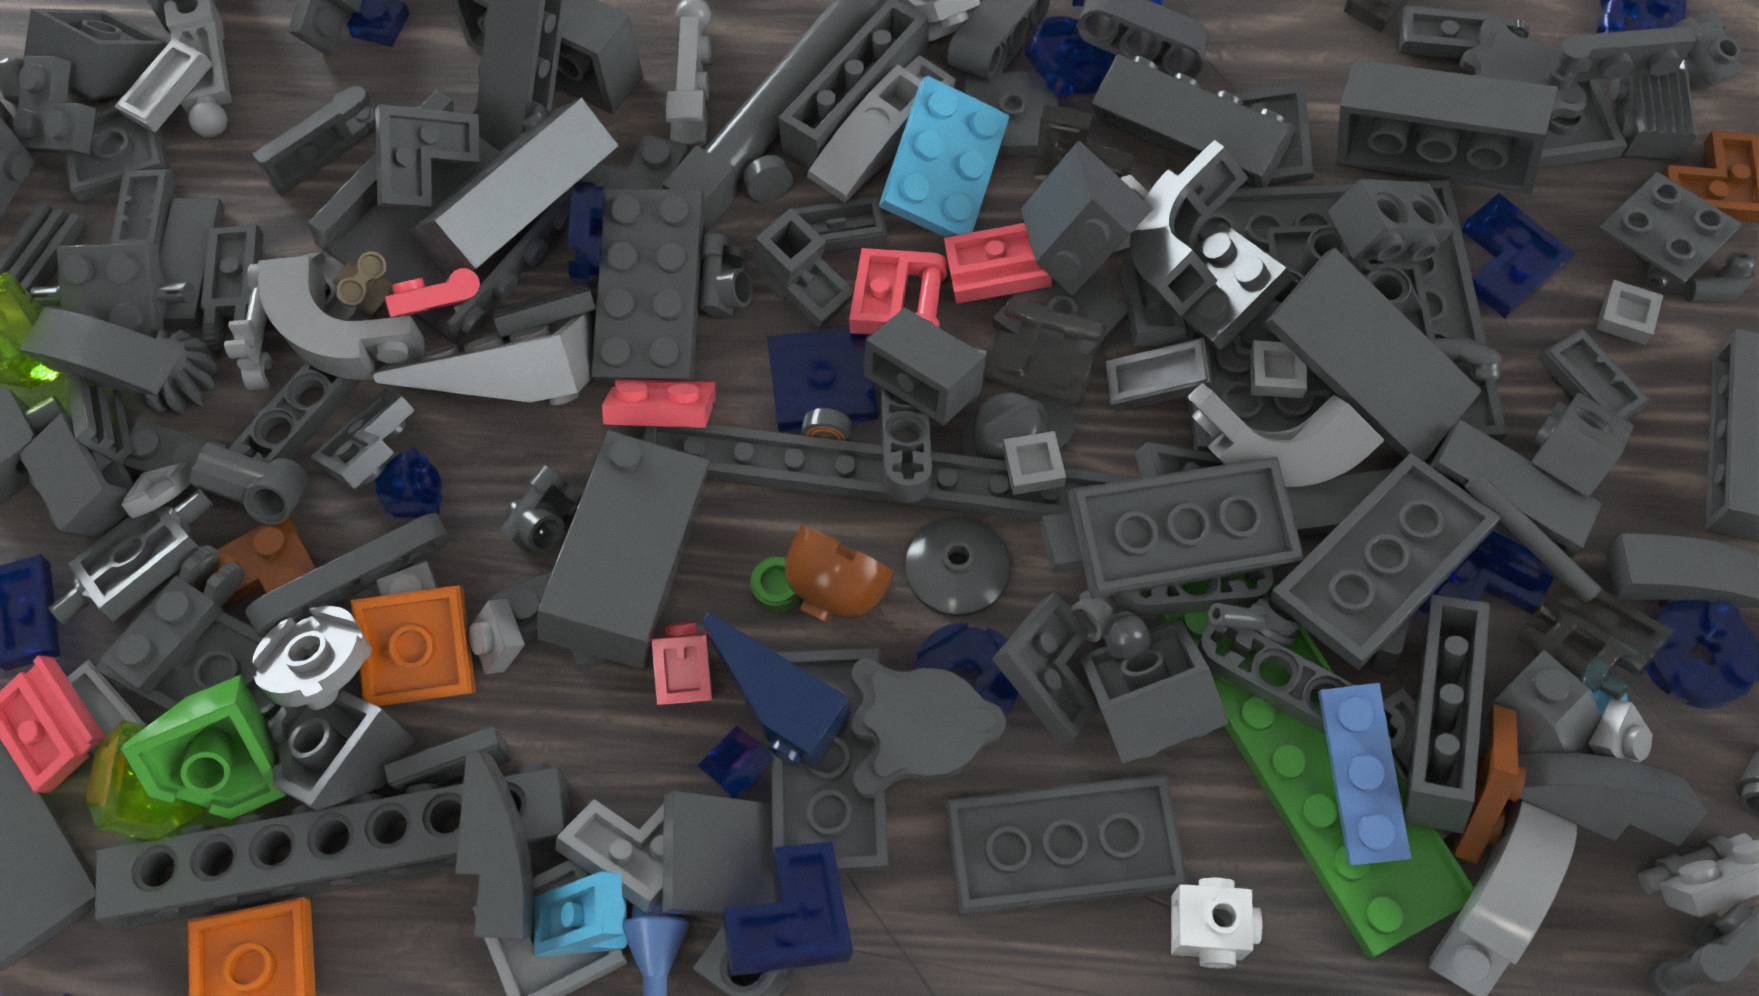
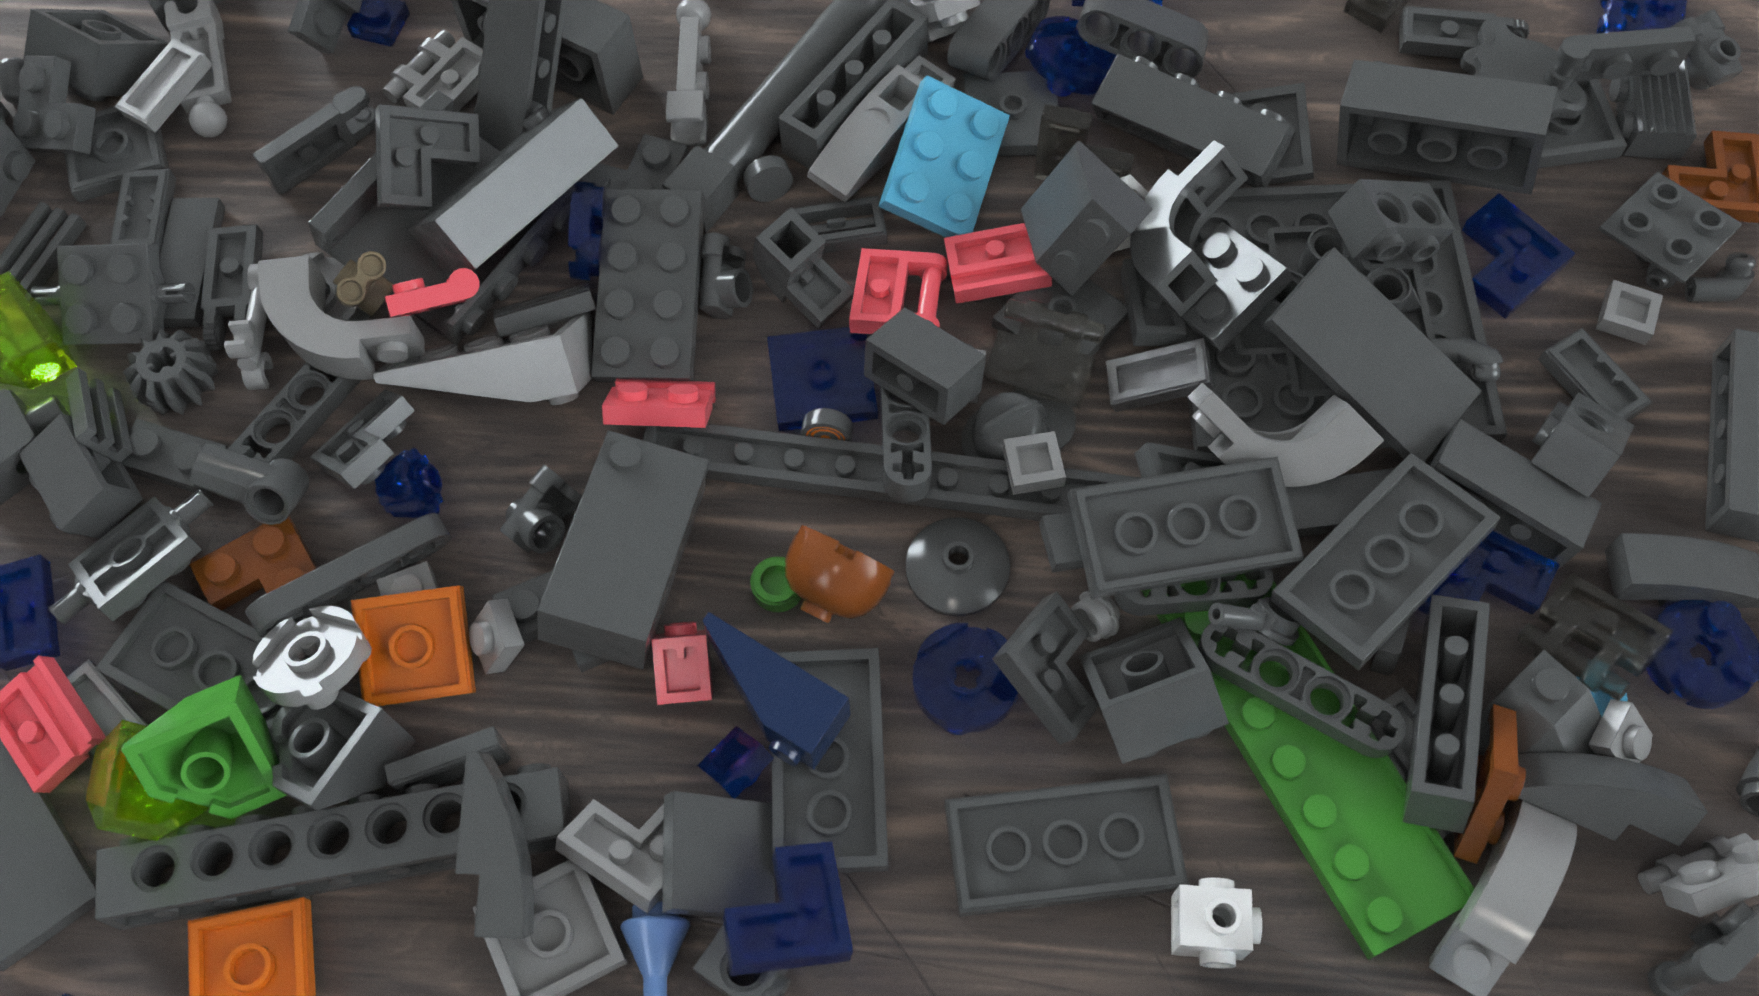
dark grey slope [19,307,182,396] -> none
dark grey hinge [99,544,245,695] -> none
light grey tile [121,462,191,519] -> none
medium azure slope [534,871,628,957] -> none
dark grey tile [851,658,1006,798] -> none
dark grey hinge [1104,611,1152,659] -> none
light grey plate [1250,340,1307,398] -> none
medium blue plate [1318,683,1411,866] -> none
dark grey bar [1465,473,1601,602] -> none
none -> light grey plate [382,29,483,112]

